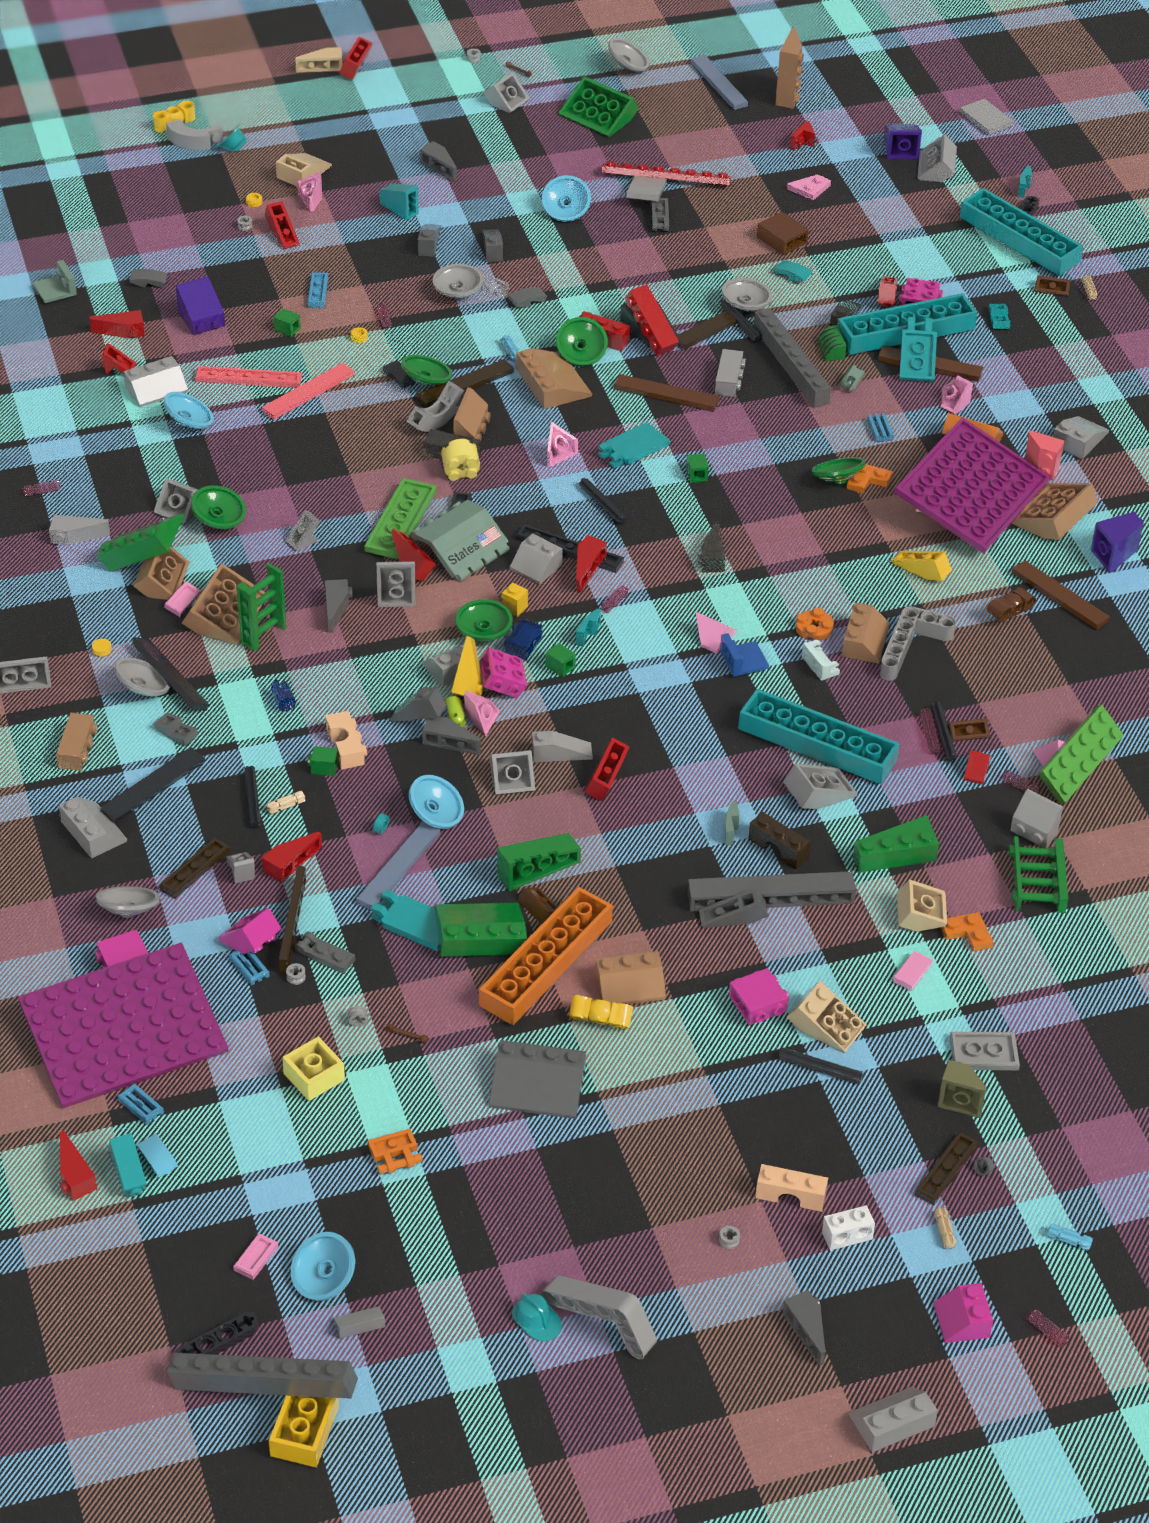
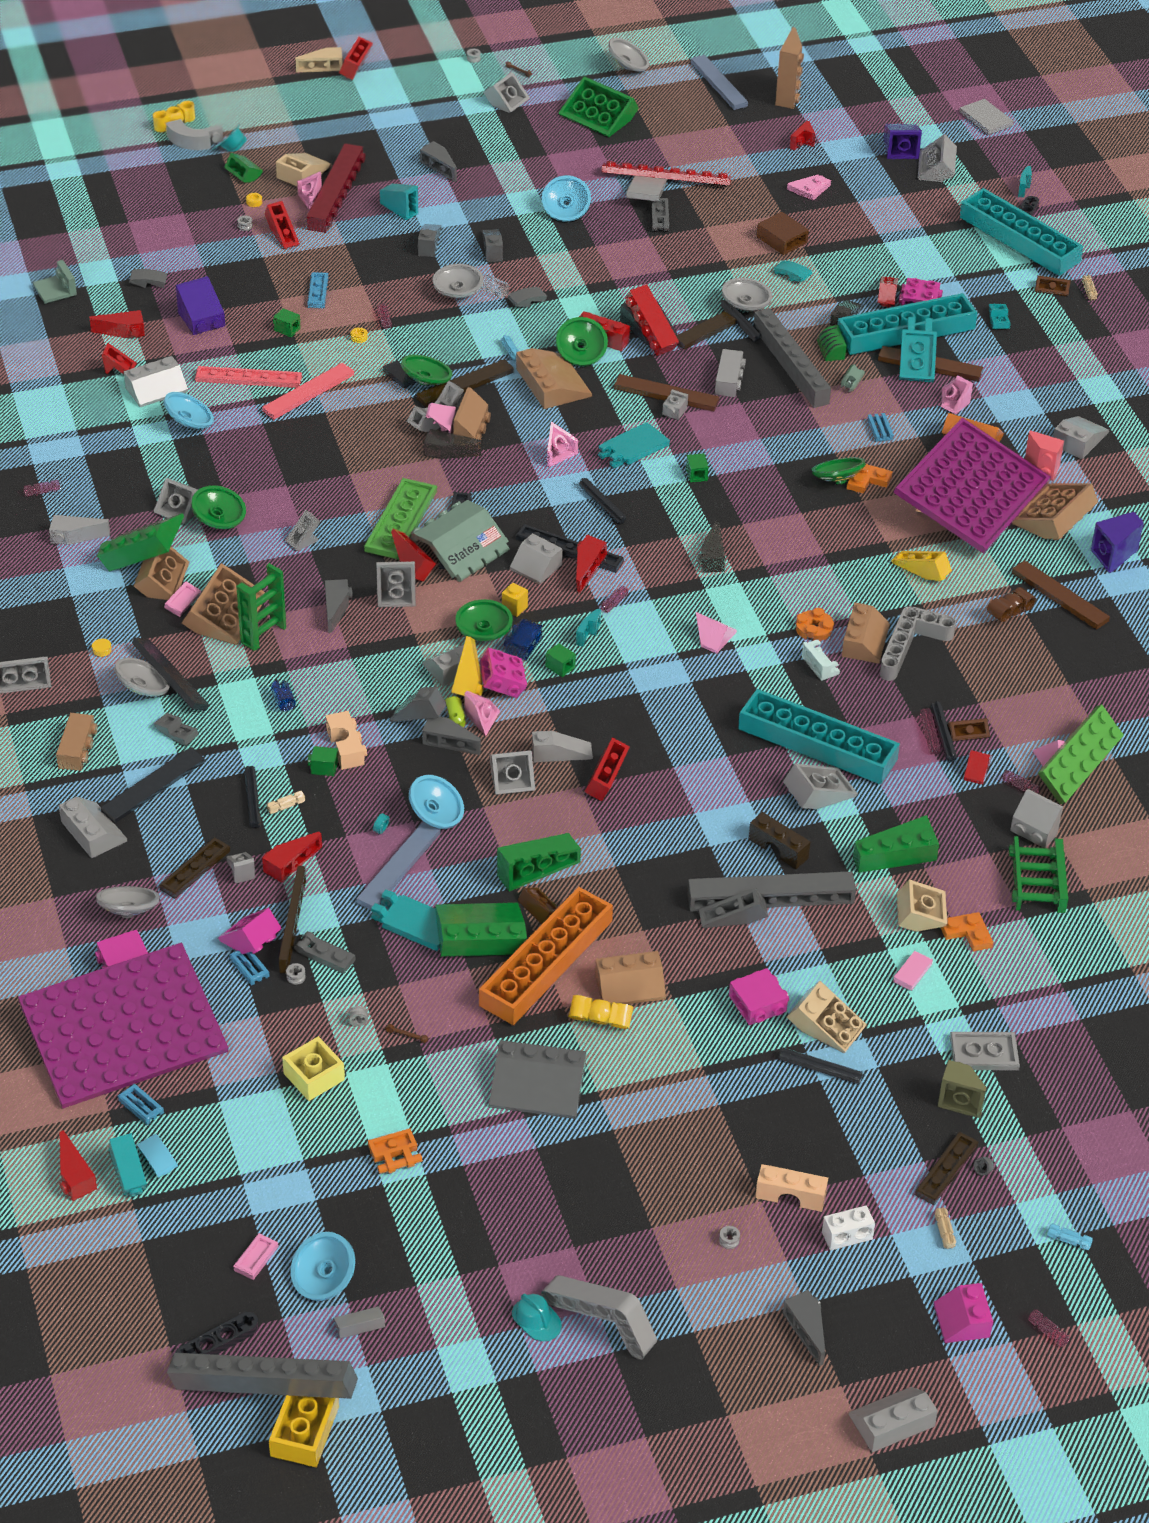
light yellow brick [441,439,480,481] -> none
blue bracket [720,633,769,677] -> none
sand green slope [724,801,740,845] -> none
none -> green brick [224,153,263,182]
none -> dark red brick [307,144,366,233]
none -> bright pink slope [426,403,456,439]
none -> light grey brick [663,390,688,420]

